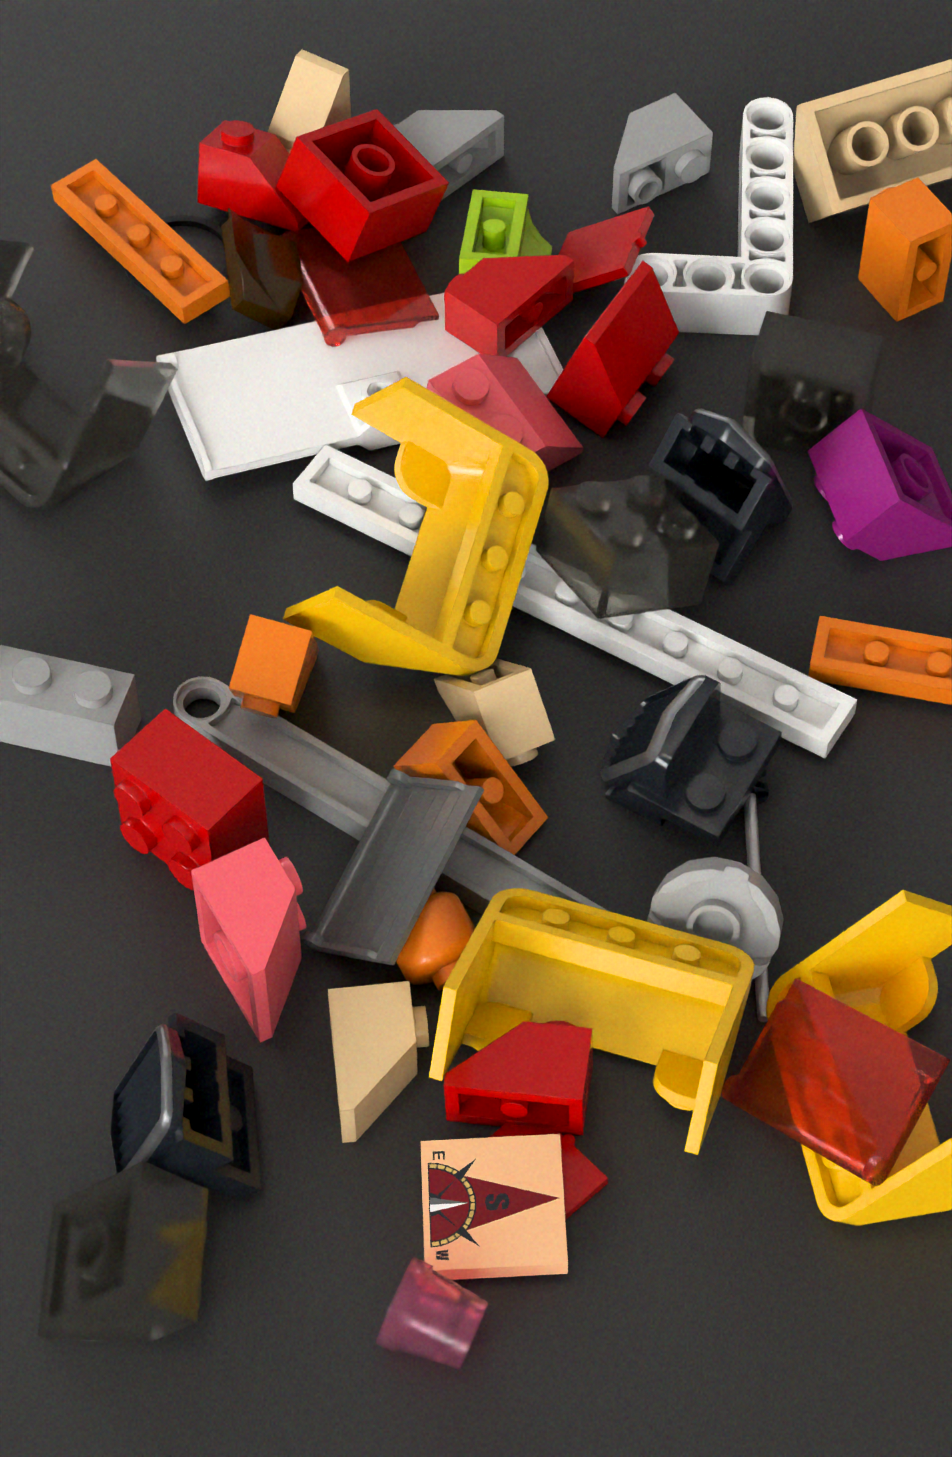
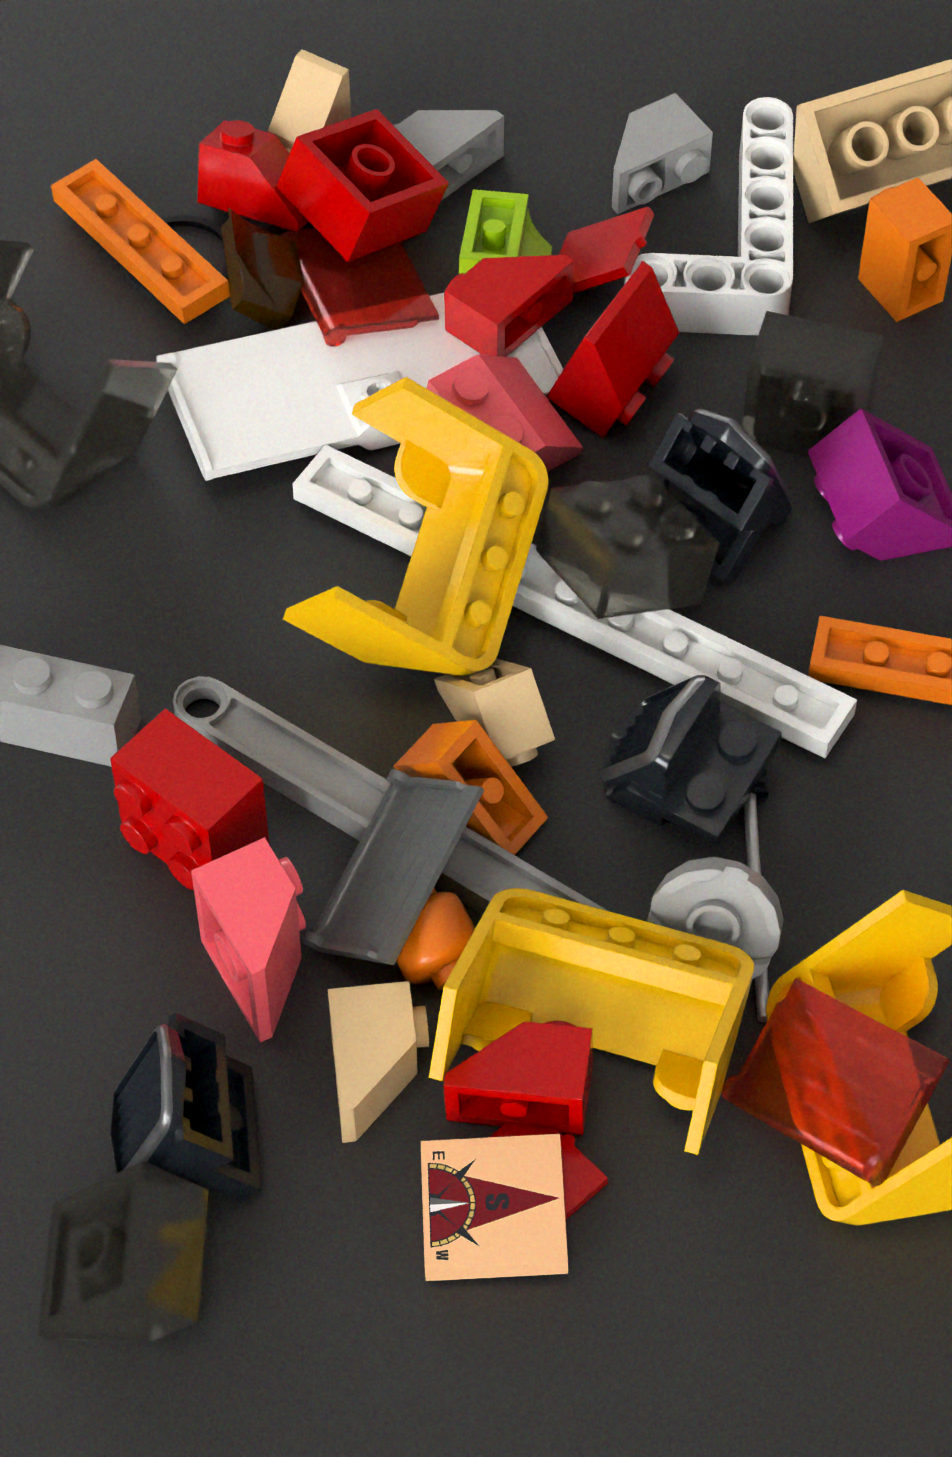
orange slope [229,614,319,718] -> none
clear pink piece [376,1257,489,1369] -> none

